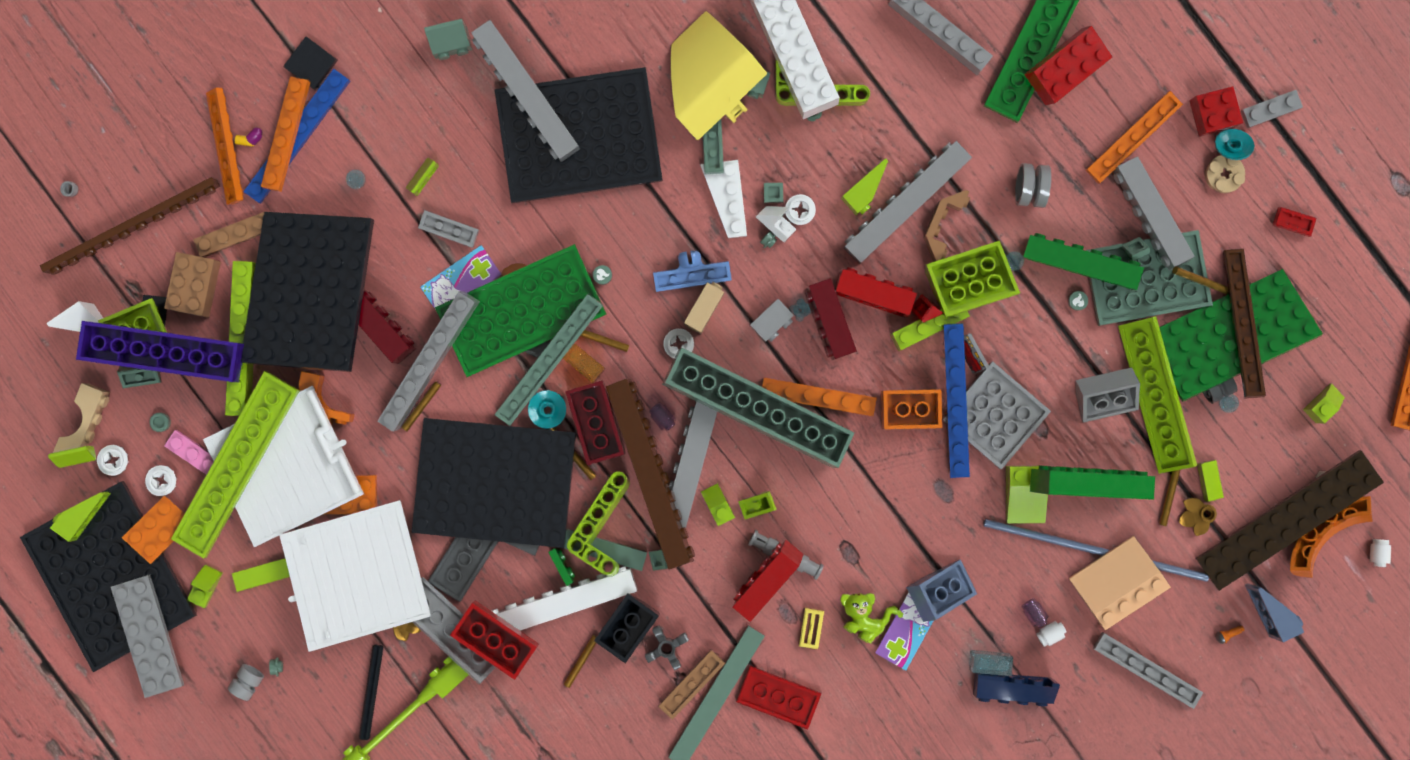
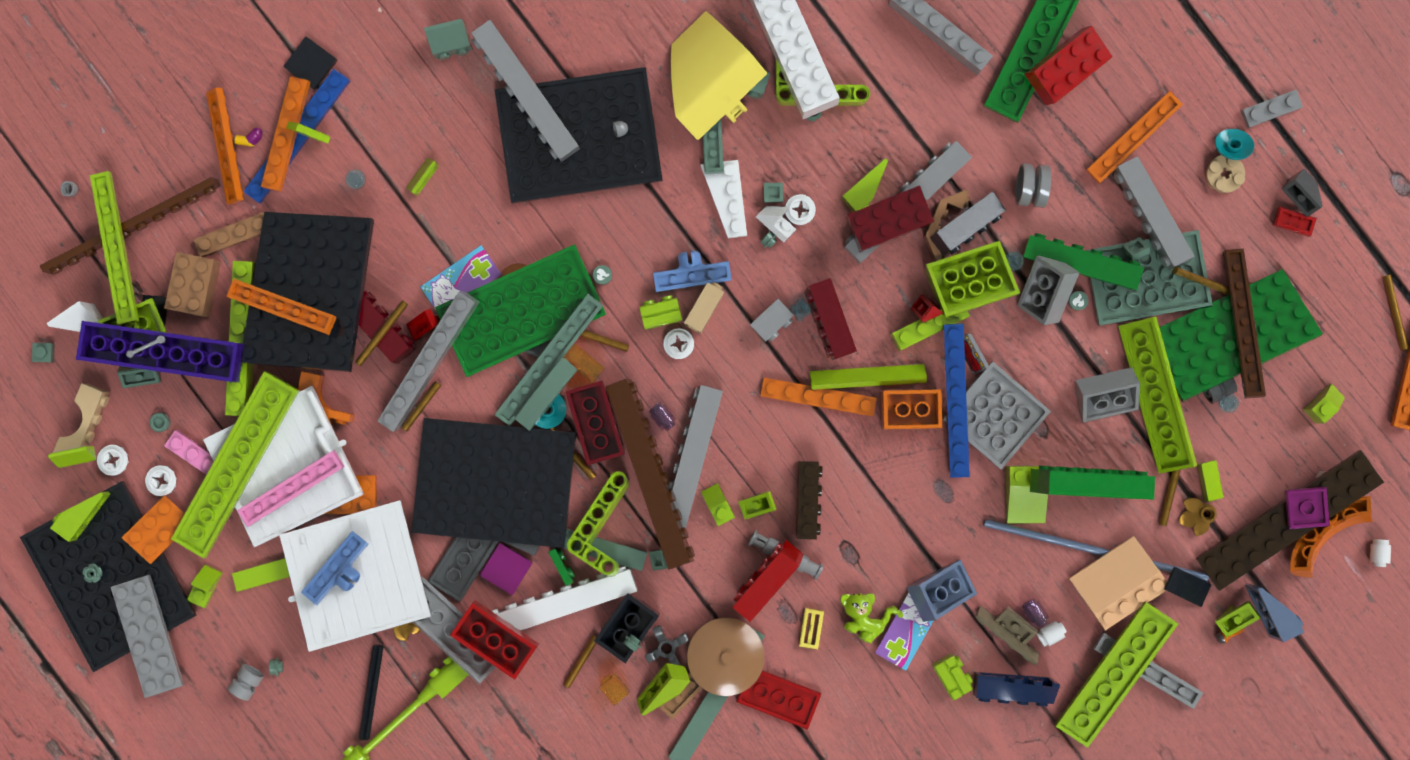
light grey plate [418,210,479,248] -> none
sand green brick [662,348,854,468] -> none
red brick [835,267,917,318] -> none
clear light blue brick [969,650,1013,676] -> none
red brick [1189,86,1243,137] -> none
none -> sand green plate [32,343,55,363]
none -> sand green plate [83,564,102,583]
none -> lime plate [90,171,139,326]
none -> light grey hinge [126,336,166,358]
none -> orange plate [226,279,337,335]
none -> bright pink plate [237,450,345,527]
none -> lime tile [286,122,330,143]
none -> medium blue plate [301,531,368,605]
none -> pearl gold bar [355,300,409,366]
none -> red tile [406,308,440,341]
none -> magenta tile [480,542,533,595]
none -> sand green slope [515,357,578,431]
none -> clear yellow brick [599,673,630,706]
none -> light grey hinge [613,121,628,137]
none -> sand green plate [623,634,641,652]
none -> lime slope [636,663,690,716]
none -> lime brick [639,295,682,330]
none -> medium nougat dish [687,617,764,696]
none -> dark brown brick [796,461,823,540]
none -> lime tile [810,364,927,390]
none -> dark red brick [845,185,934,253]
none -> brick [930,192,1006,256]
none -> lime brick [932,653,973,700]
none -> dark tan bracket [975,606,1040,665]
none -> light grey slope [1017,256,1080,325]
none -> lime plate [1055,601,1178,748]
none -> black piece [1164,566,1211,607]
none -> lime slope [1215,600,1260,638]
none -> dark grey slope [1282,169,1323,217]
none -> magenta tile [1285,487,1330,529]
none -> pearl gold bar [1383,274,1409,350]

